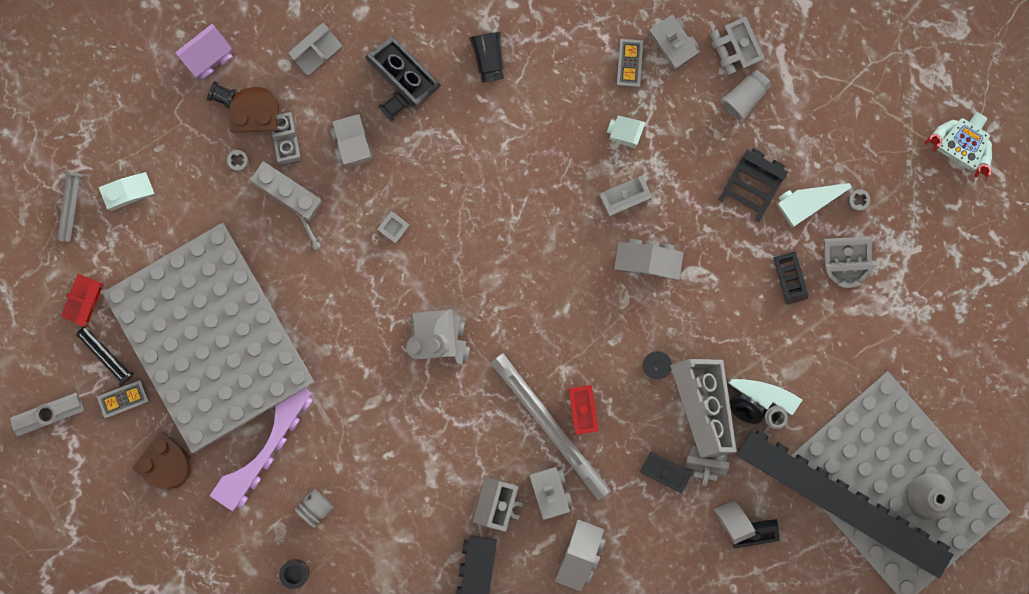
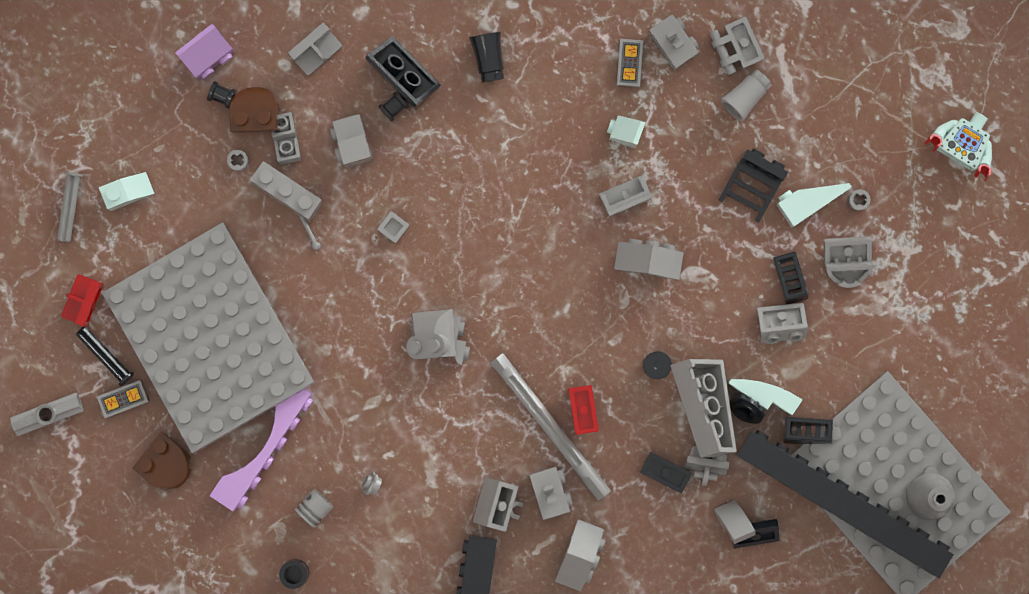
light grey cone [764,406,788,429] -> none
none -> light grey plate [362,472,382,496]
none -> light grey bracket [757,303,808,344]
none -> black slope [784,417,833,444]

